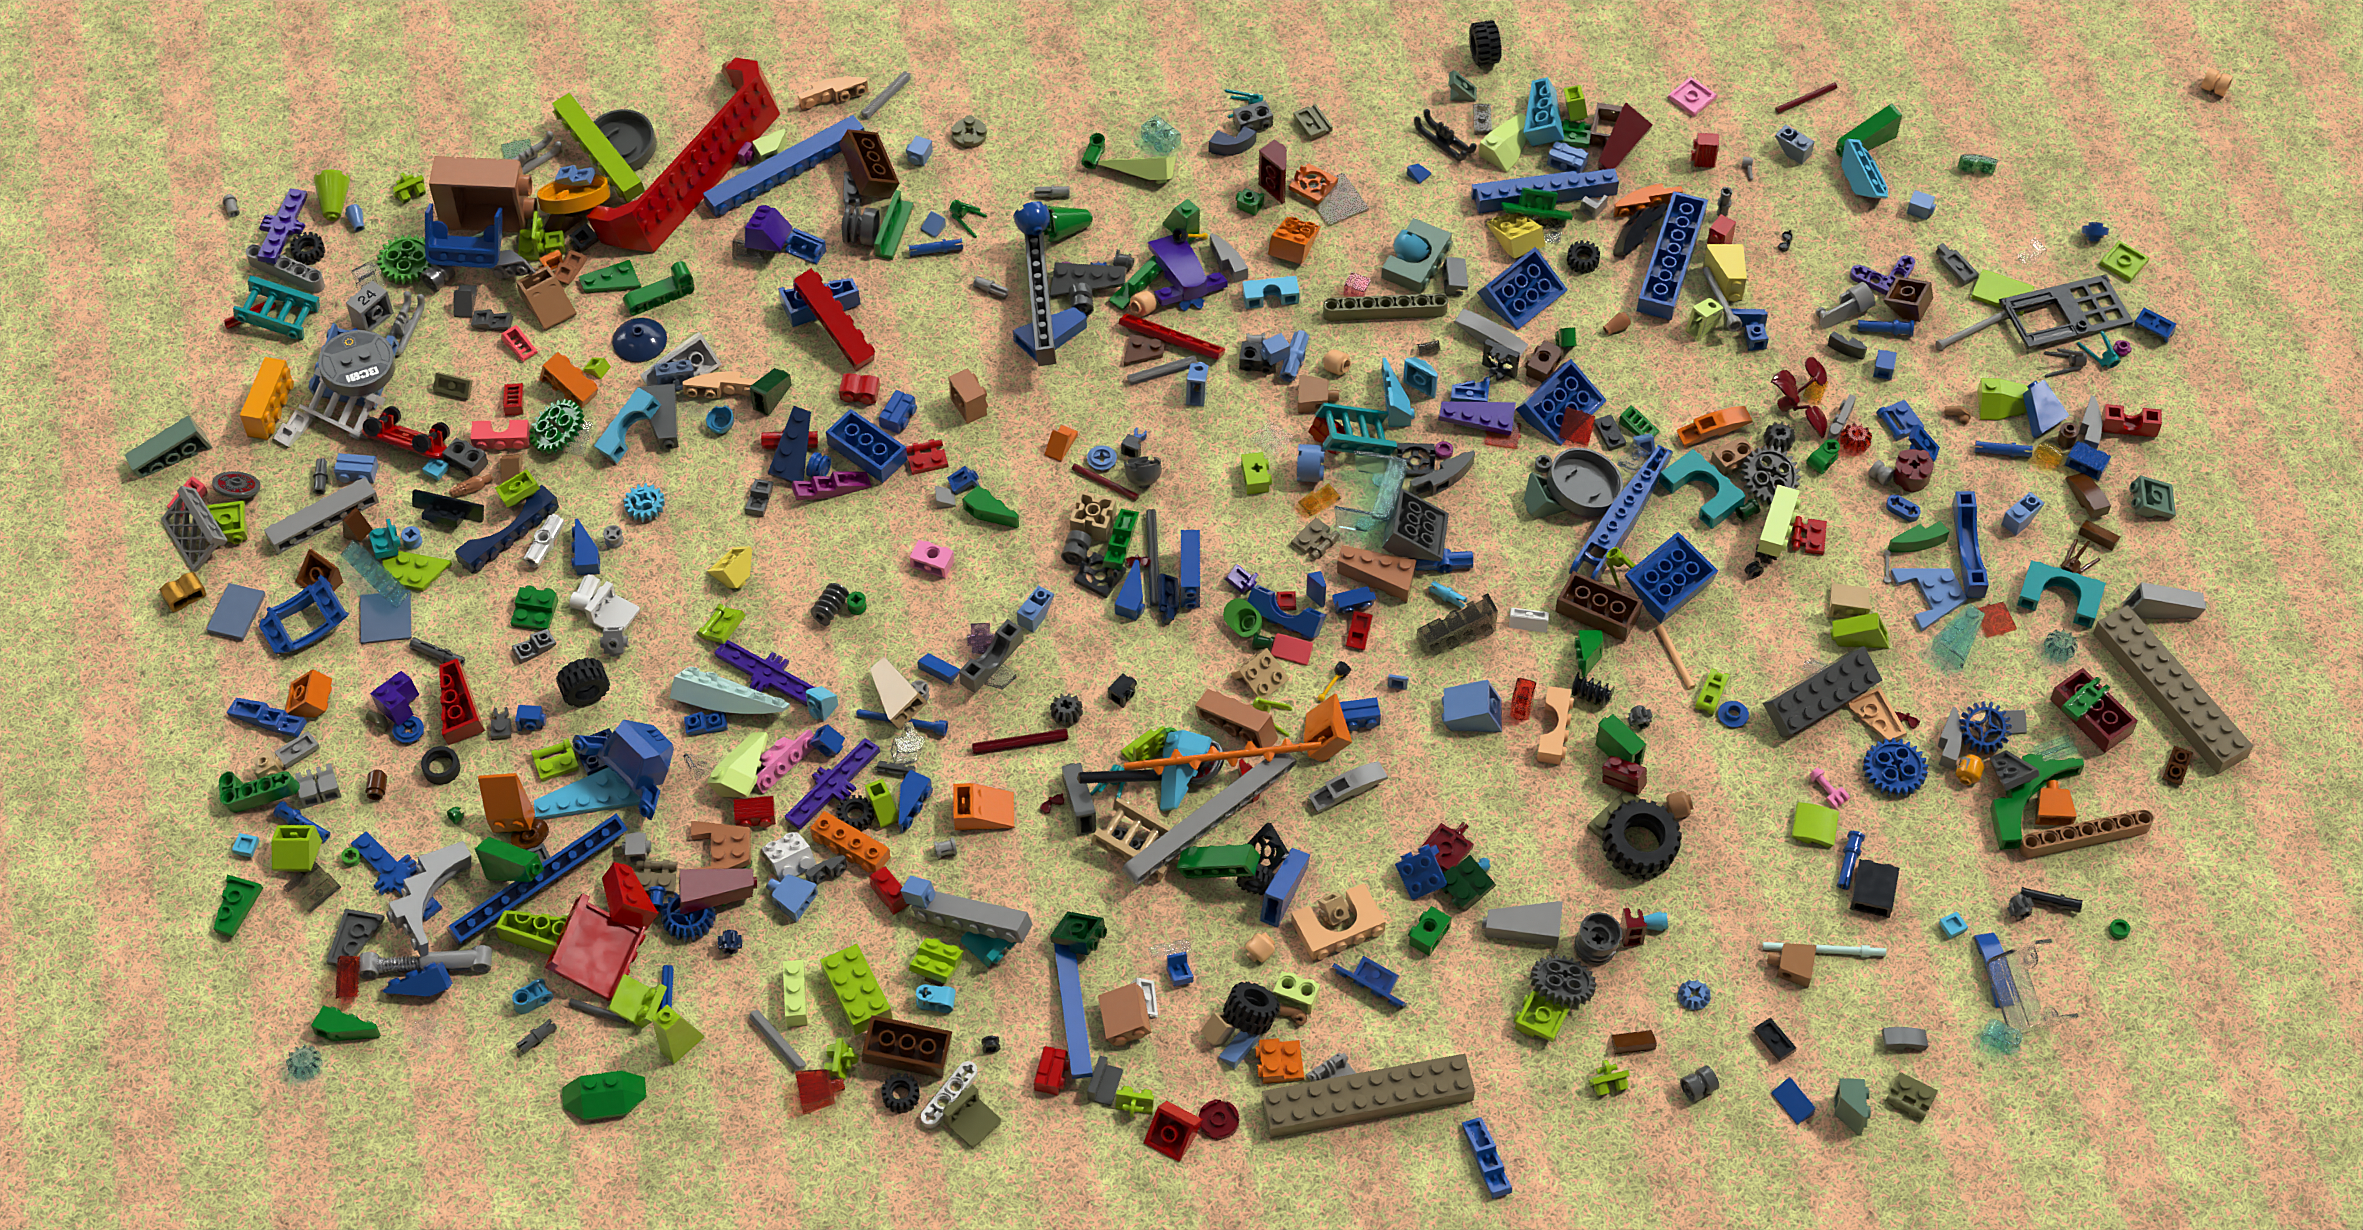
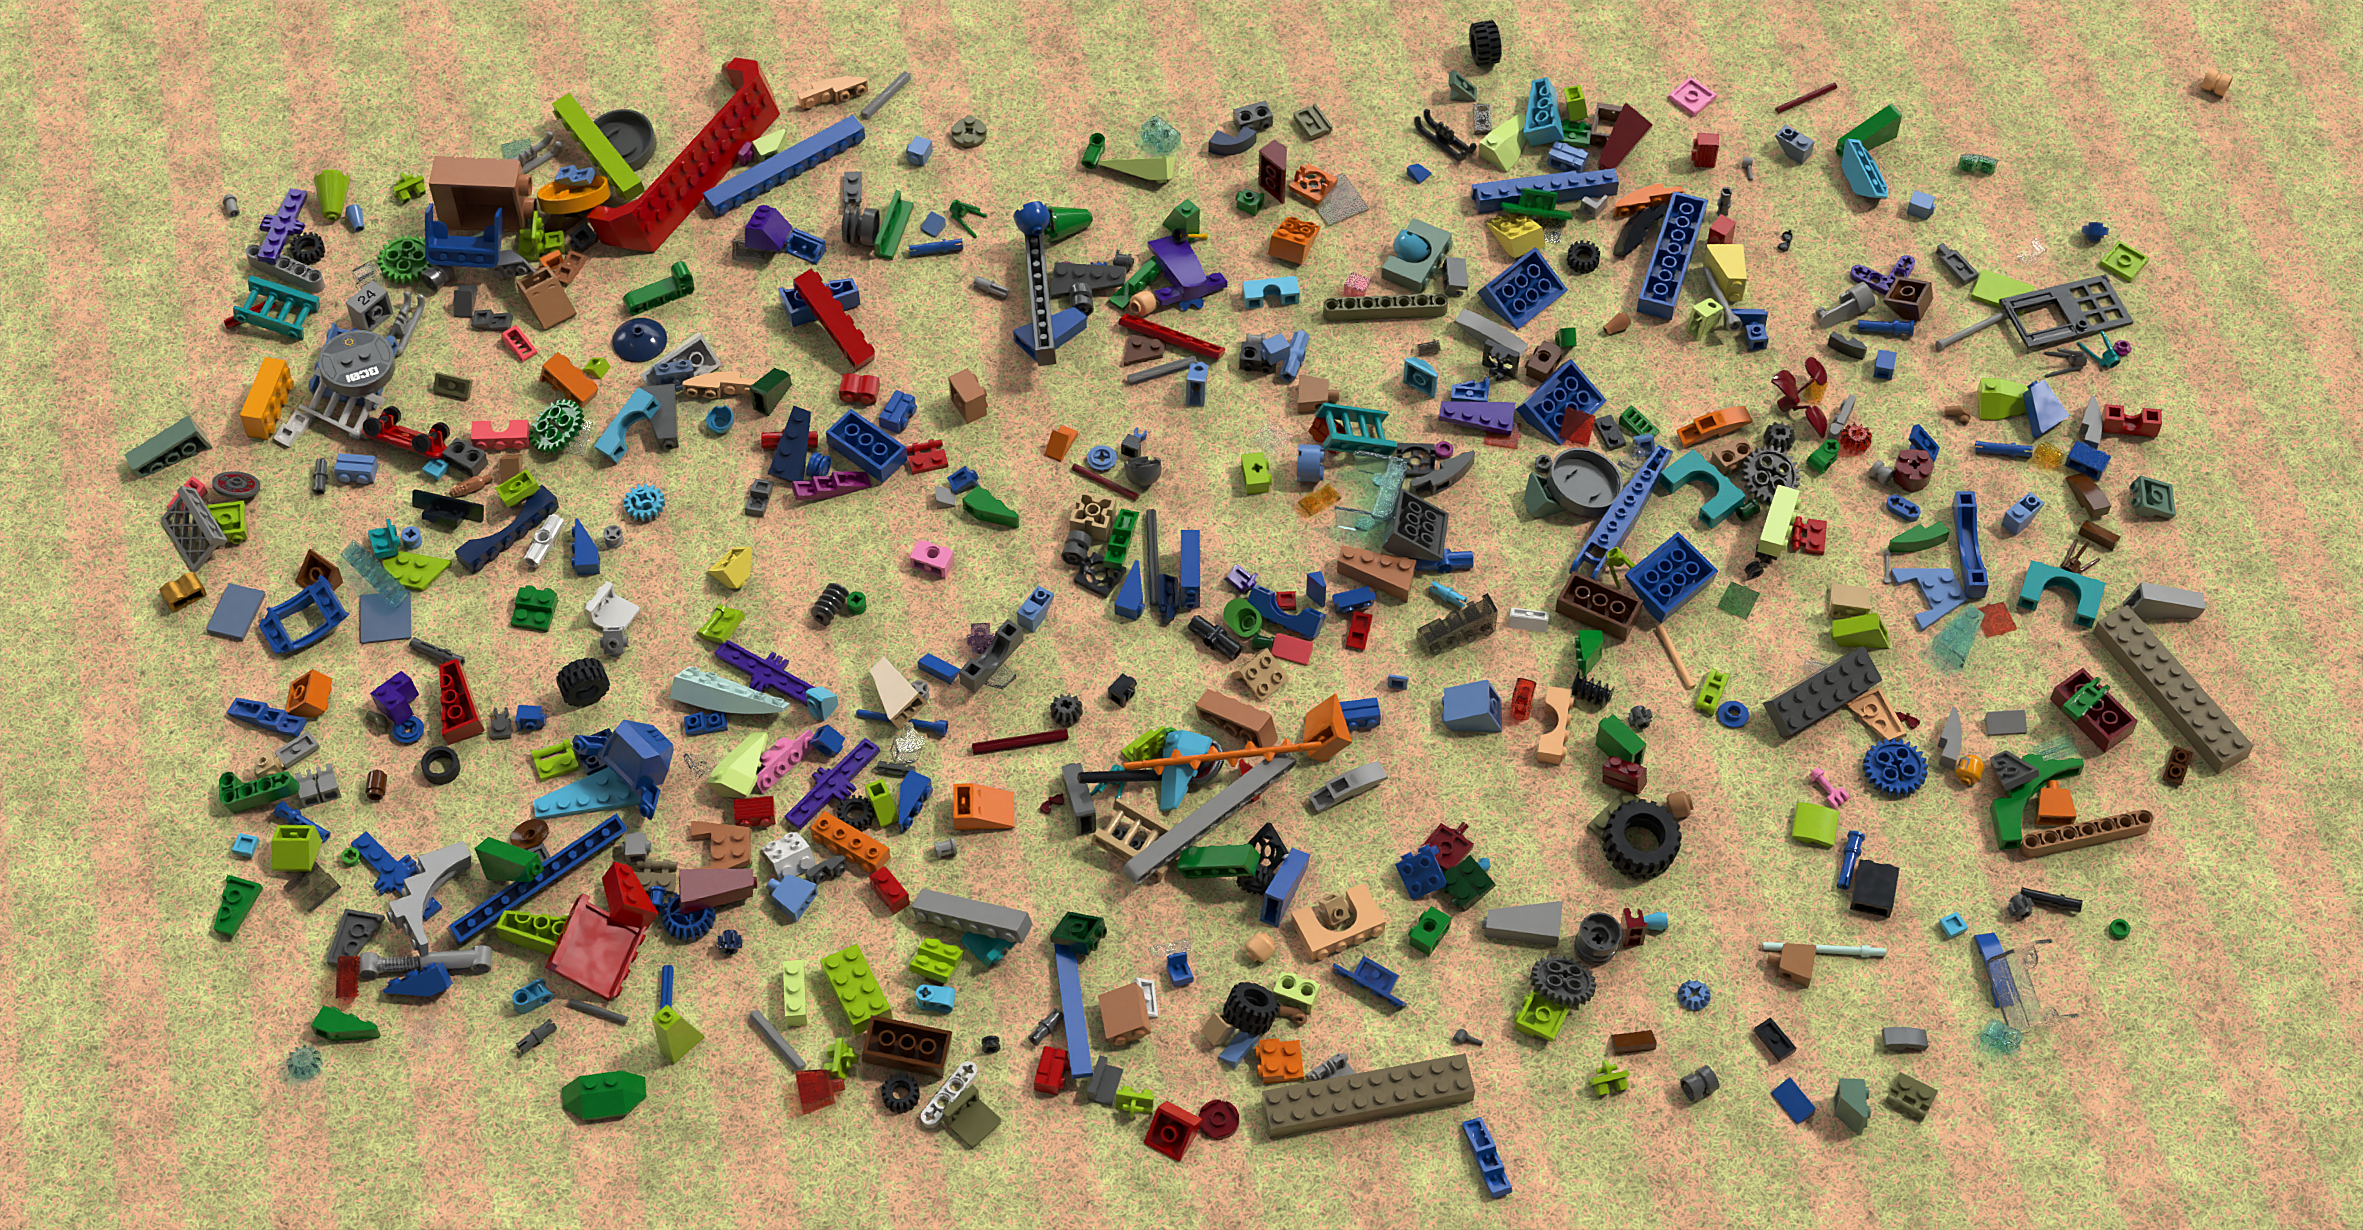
light grey brick [264,477,379,555] -> none
reddish brown slope [342,507,373,542] -> none
green hinge [447,806,464,824] -> none
orange slope [478,773,535,833] -> none
red slope [503,383,524,416] -> none
dark grey slope [512,629,556,664] -> none
white piece [569,574,600,612] -> none
green wing [578,260,641,293] -> none
lime bracket [608,974,667,1028] -> none
reddish brown brick [839,129,900,198] -> none
medium blue brick [901,875,936,909] -> none
light grey axle [1034,185,1070,199] -> none
dark red piece [1126,554,1151,568] -> none
light grey slope [1209,233,1248,283] -> none
teal plant [1224,89,1263,118] -> none
lime plant [1253,697,1293,737] -> none
dark tan plate [1291,517,1340,560] -> none
hinge [1317,661,1351,702] -> none
light nougat head [1323,349,1351,375] -> none
medium azure wedge [1382,358,1414,427] -> none
blue plate [1876,400,1925,441] -> none
blue gear [1959,701,2012,754] -> none
clear light blue gear [2044,629,2078,662] -> none
reddish brown brick [2057,422,2079,448] -> none
blue hinge [2134,308,2177,343] -> none
none -> dark grey pin [1028,1008,1064,1046]
none -> black piece [1188,615,1243,660]
none -> dark grey hand [1453,1029,1483,1046]
none -> clear green piece [1718,581,1760,619]

